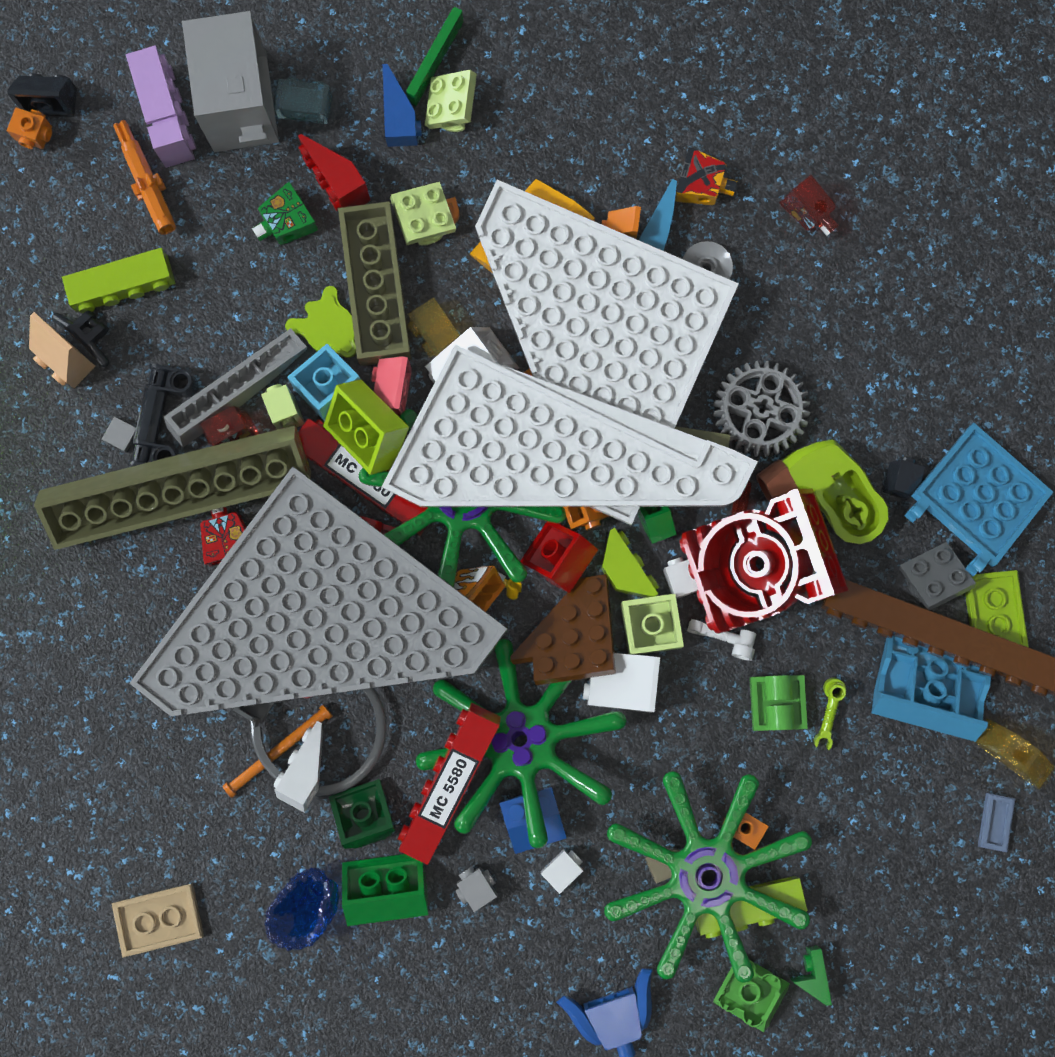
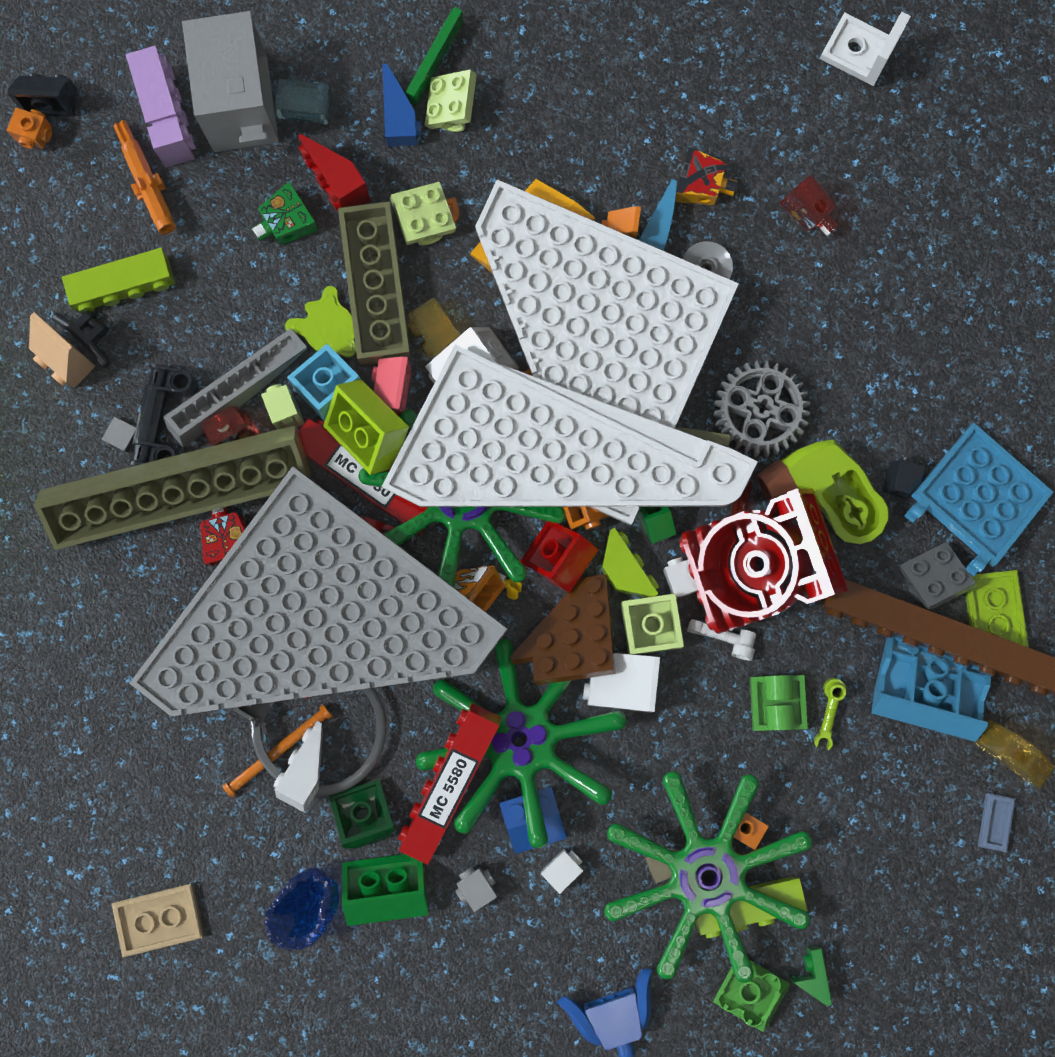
none -> white bracket [820,12,911,86]

